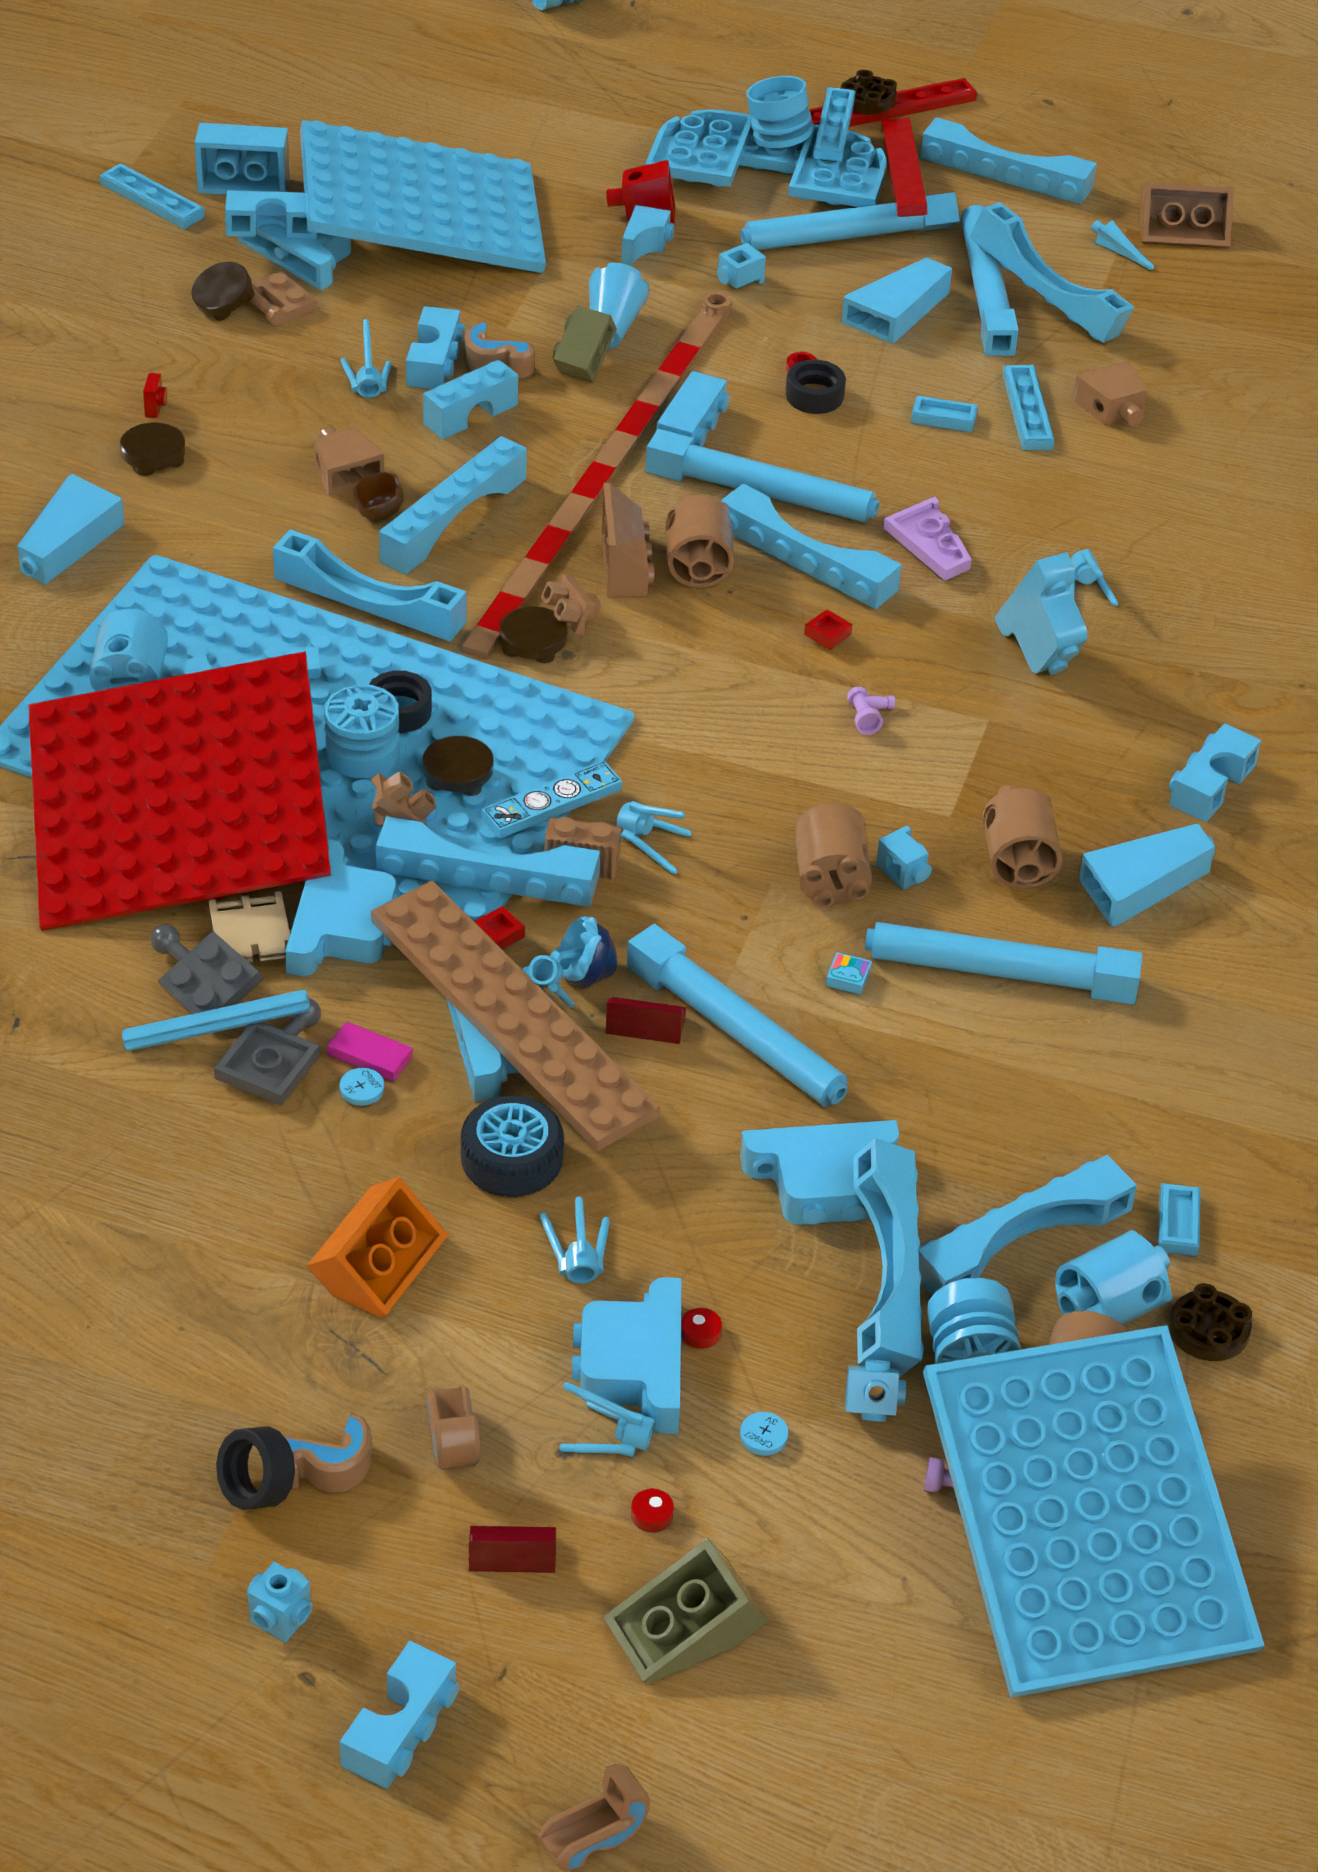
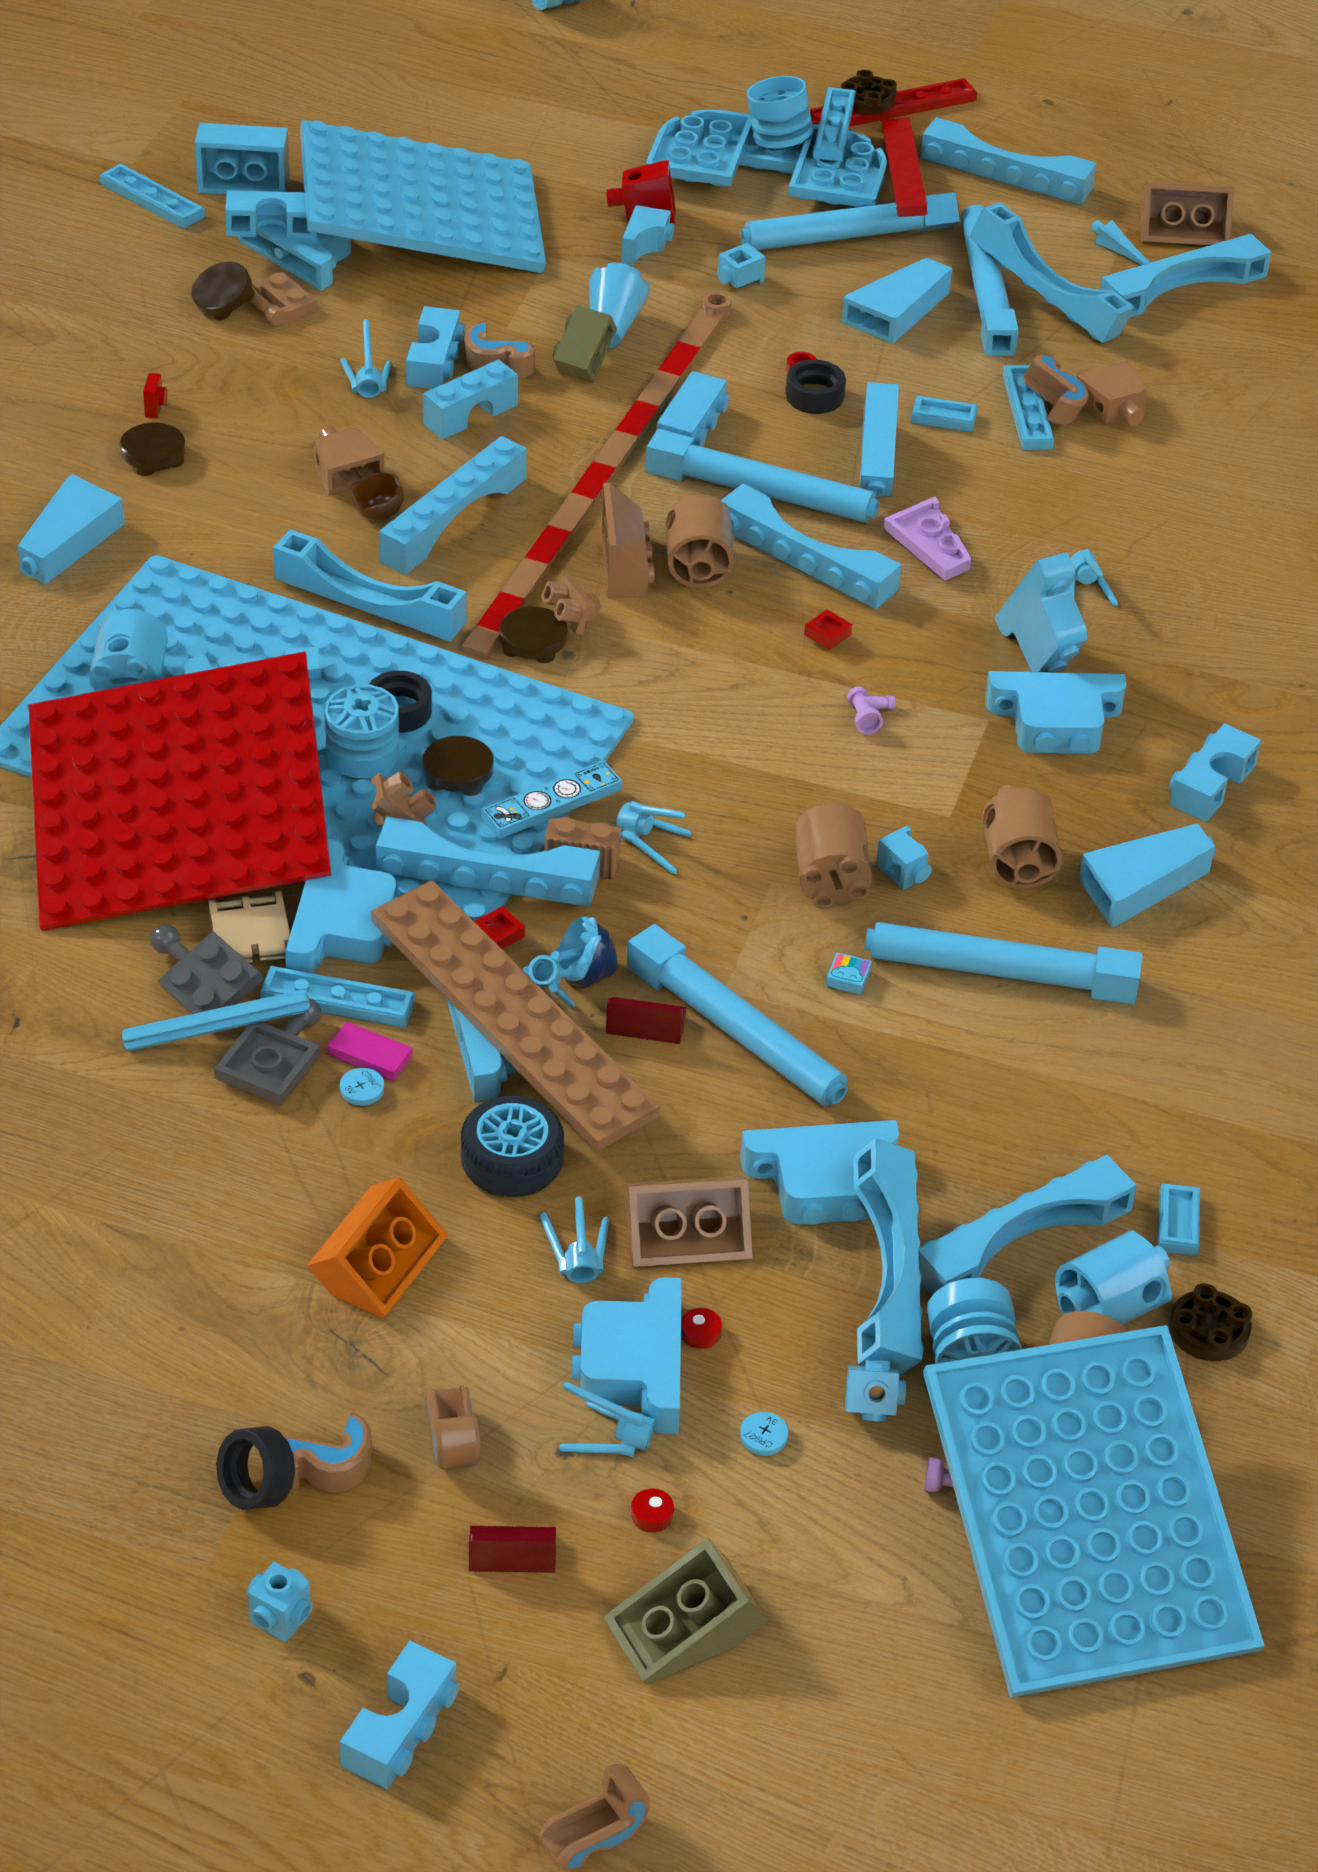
none -> medium azure tile [260,966,416,1028]
none -> medium nougat slope [624,1176,753,1267]
none -> medium azure slope [859,382,899,497]
none -> medium azure brick [985,671,1126,754]
none -> medium nougat animal [1023,354,1089,425]
none -> medium azure arch [1100,234,1271,318]

